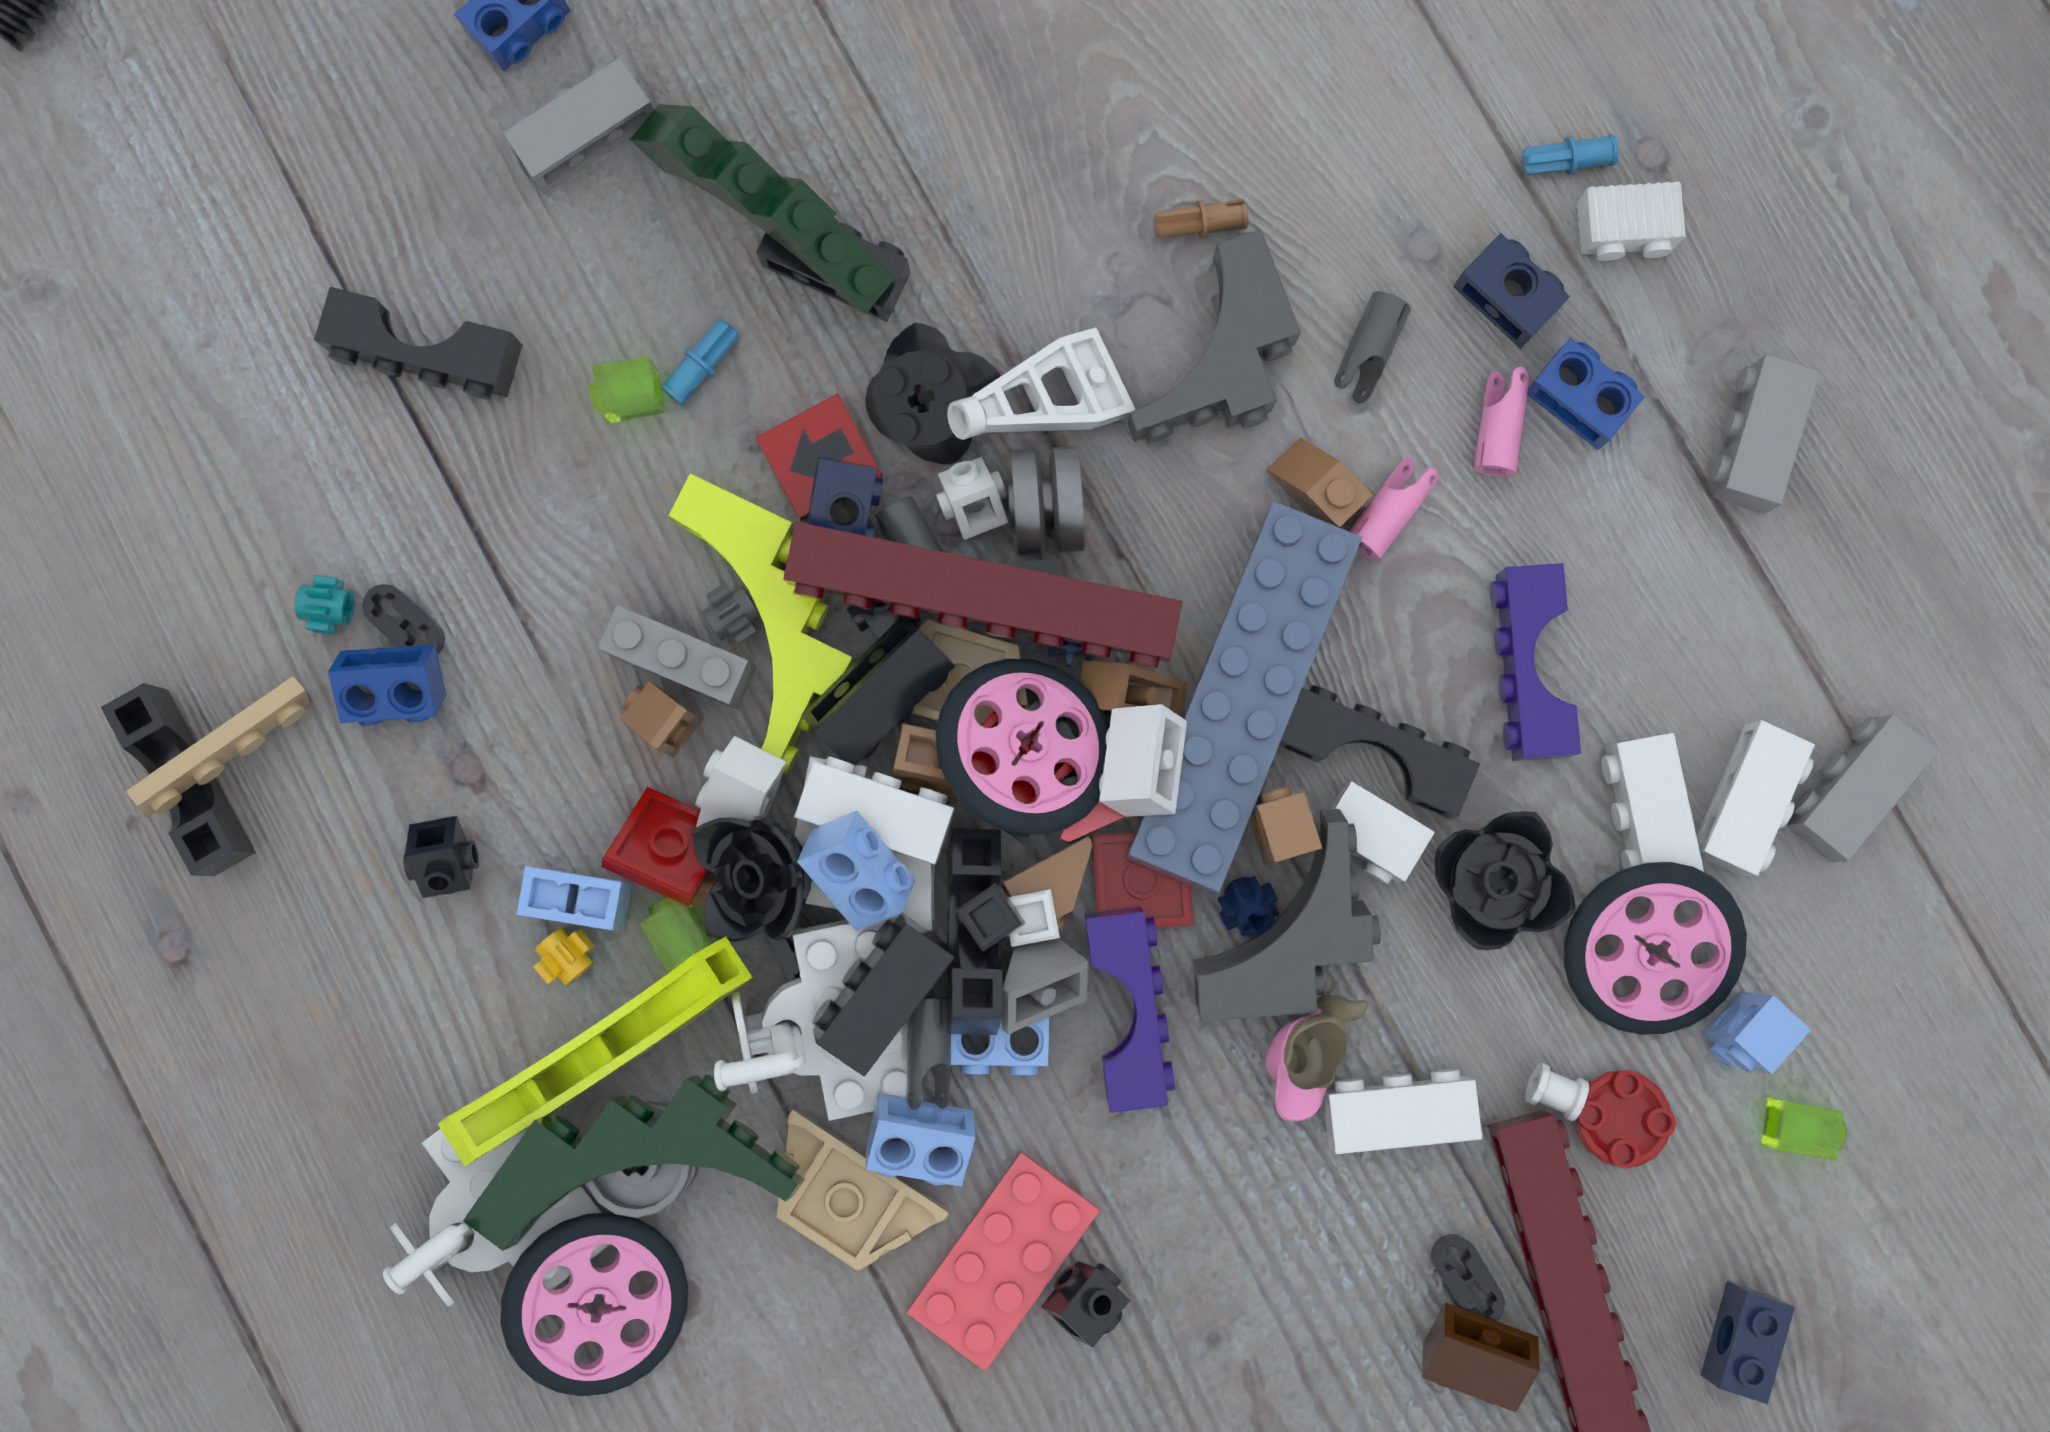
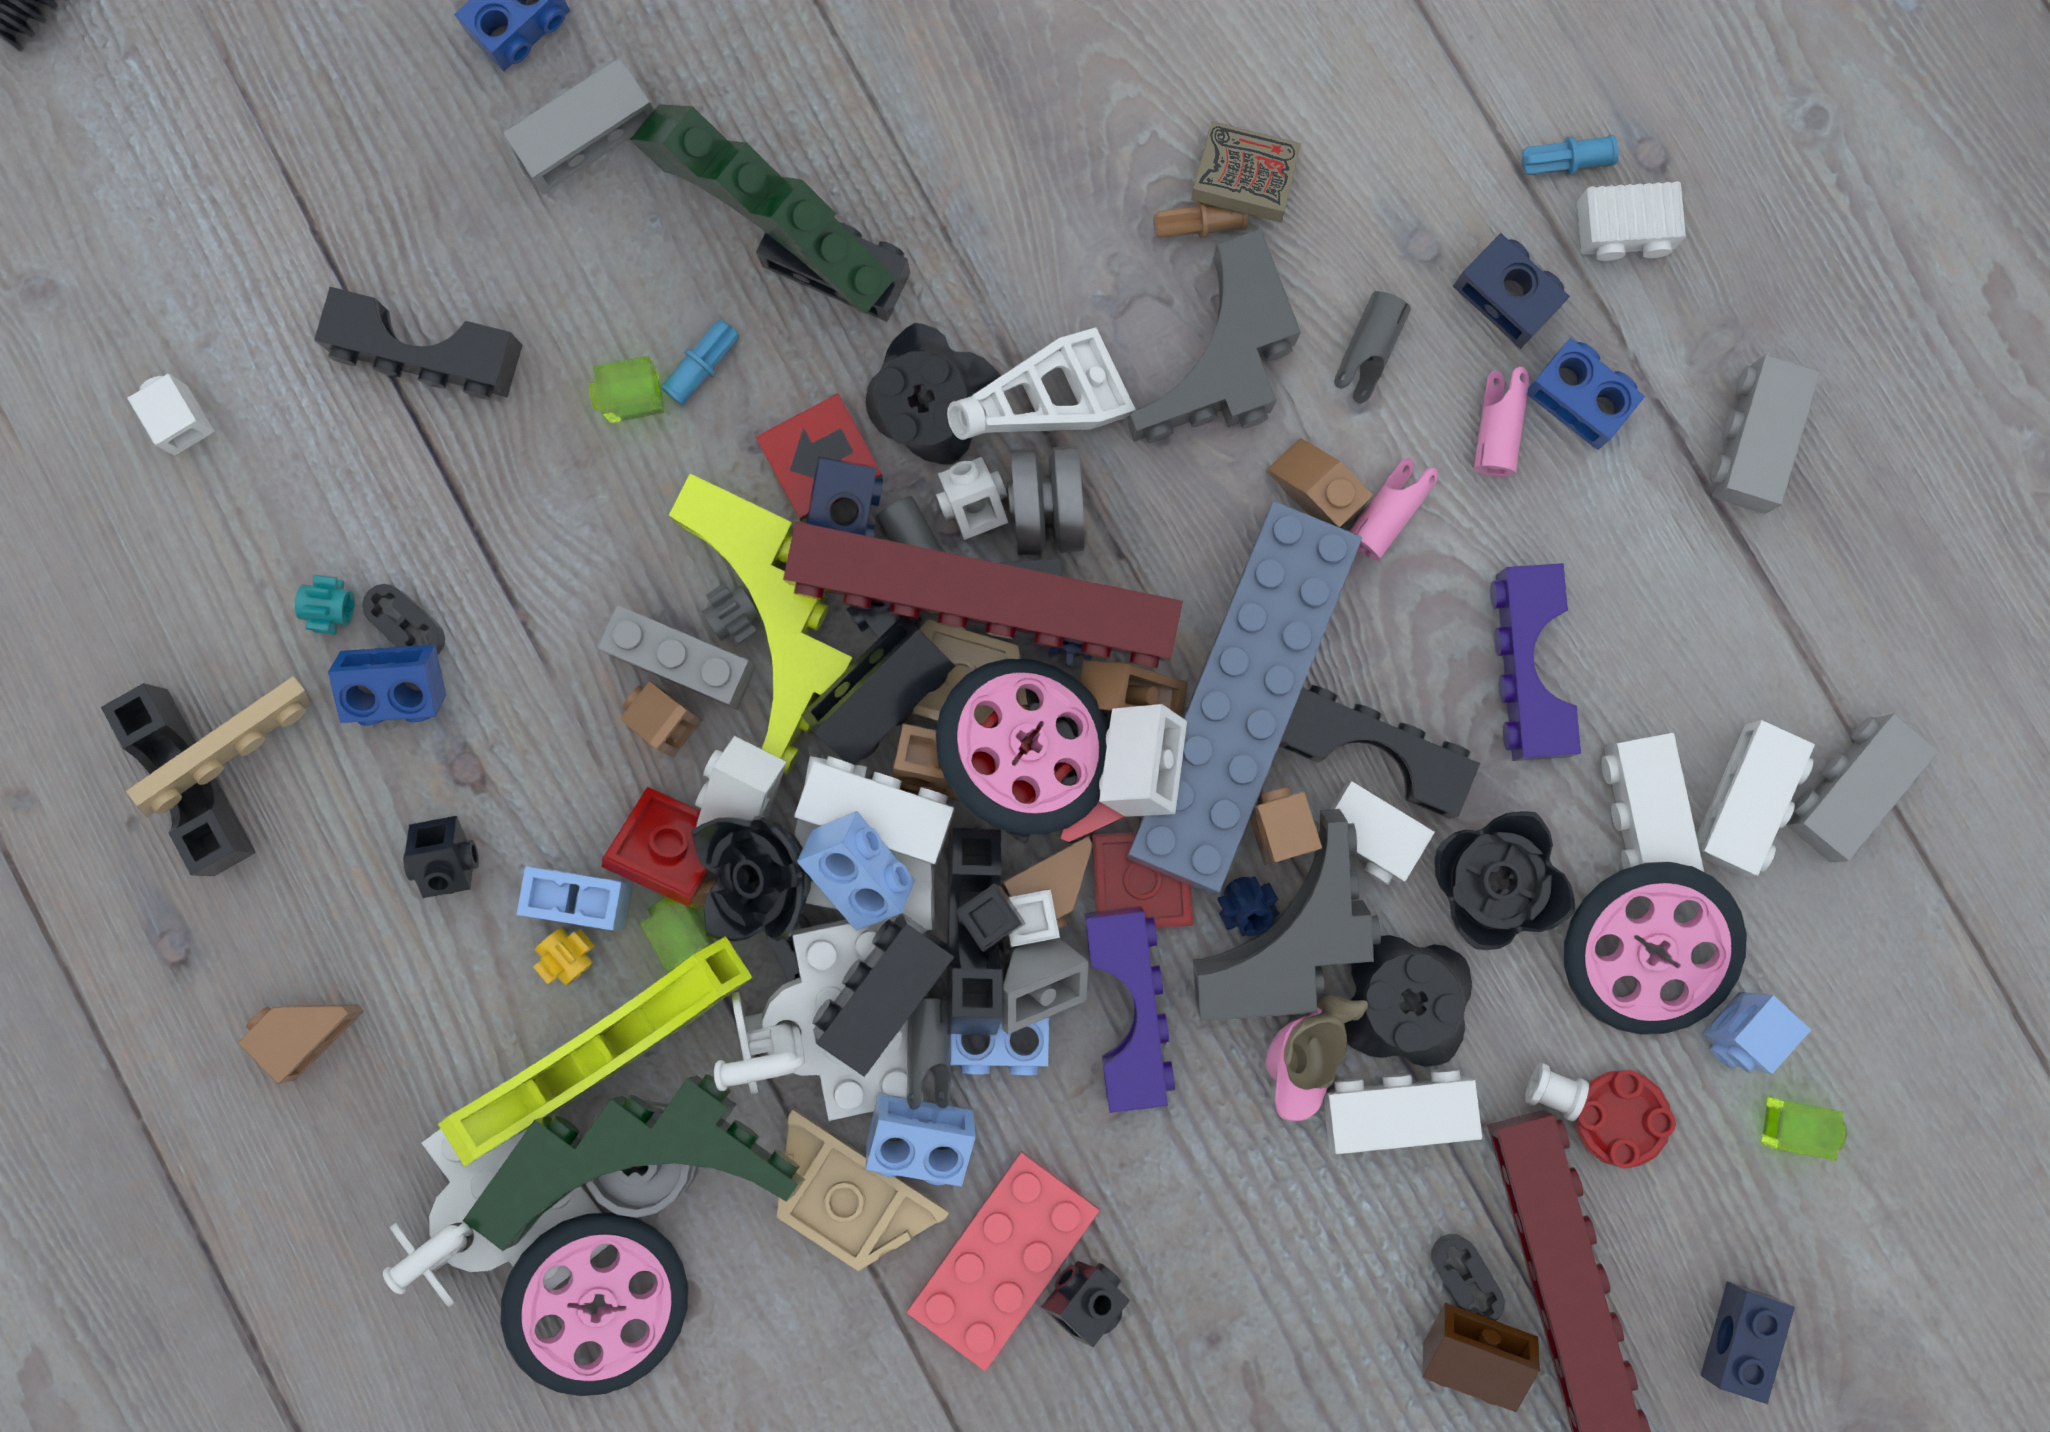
none -> white brick [127,374,215,456]
none -> medium nougat slope [238,1004,364,1084]
none -> dark tan tile [1191,121,1301,223]
none -> black brick [1344,935,1472,1067]

